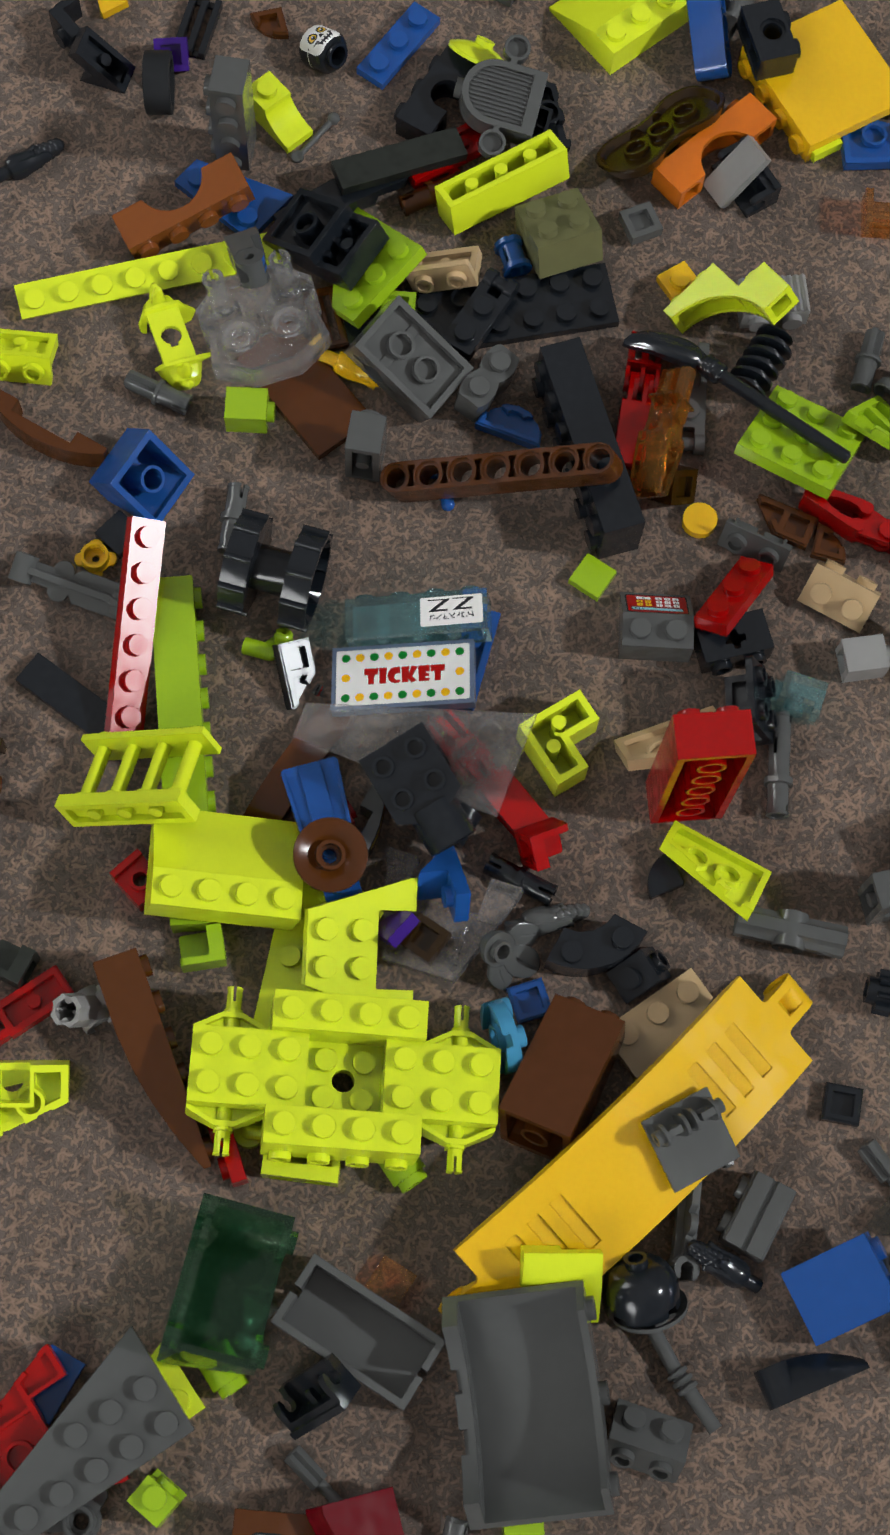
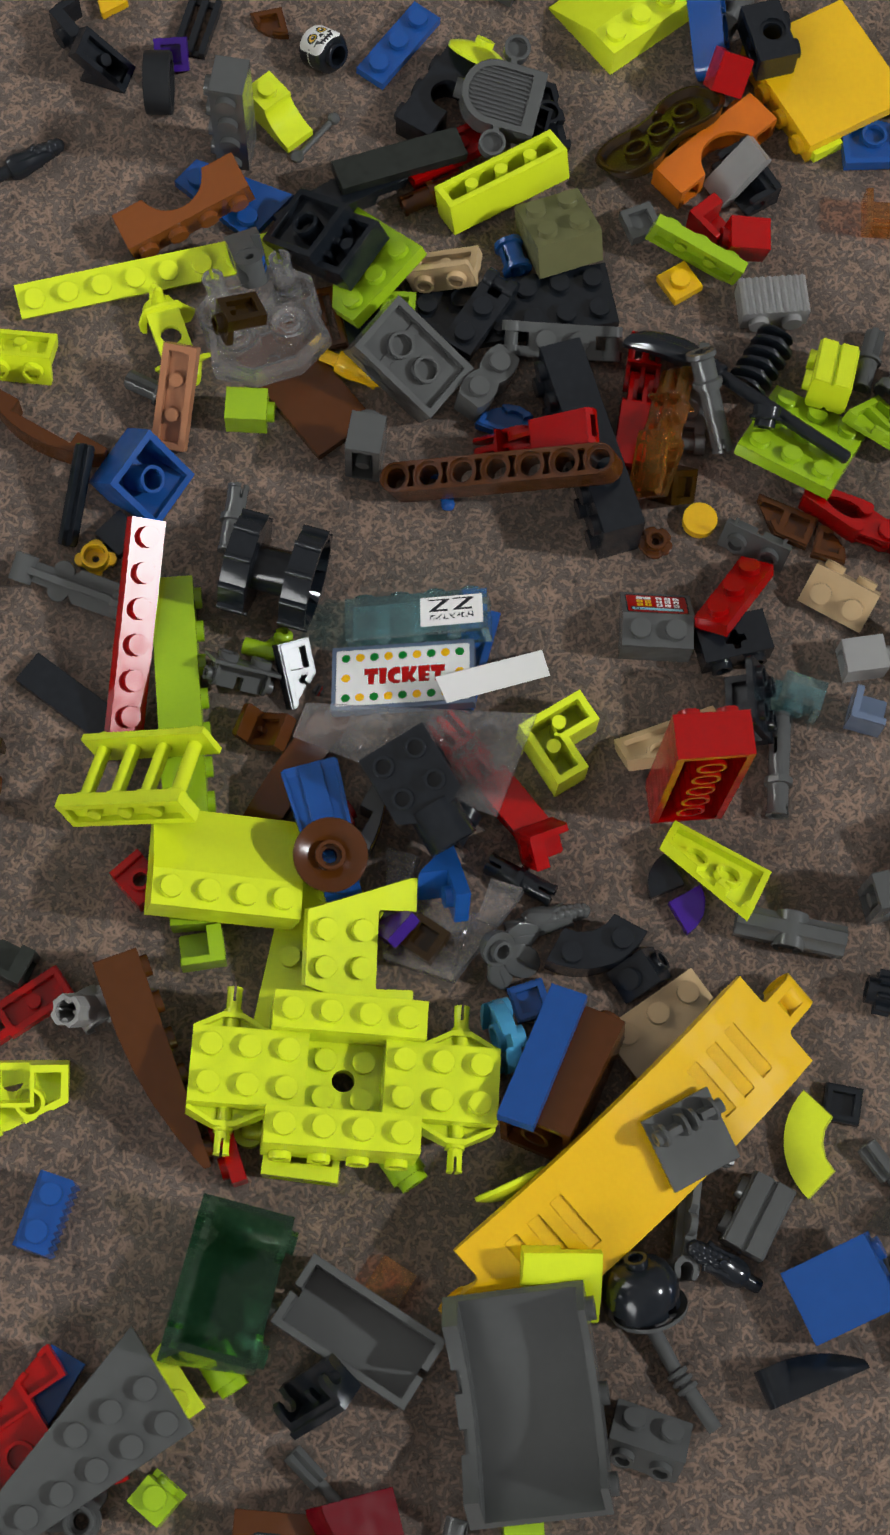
lime tile [568,553,617,601] -> none
neon yellow arch [663,262,799,334] -> none
none -> blue brick [12,1170,80,1260]
none -> black axle [58,443,95,548]
none -> nougat plate [152,341,201,452]
none -> dark grey hinge [202,648,282,696]
none -> dark brown bracket [211,291,268,346]
none -> reddish brown bracket [232,703,297,752]
none -> white sticker [435,650,550,703]
none -> red arm [473,407,600,454]
none -> neon yellow dish [474,1166,545,1203]
none -> blue tile [497,983,587,1132]
none -> dark grey plate [502,320,623,362]
none -> reddish brown plate [638,527,672,559]
none -> lime plate [645,213,749,285]
none -> dark purple tile [667,885,705,936]
none -> dark grey pin [685,346,734,454]
none -> red panel [686,192,726,245]
none -> red panel [703,45,754,99]
none -> red brick [718,215,771,262]
none -> black plate [748,404,783,430]
none -> neon yellow tile [783,1090,836,1199]
none -> neon yellow brick [801,338,860,415]
none -> sand blue panel [843,684,887,738]

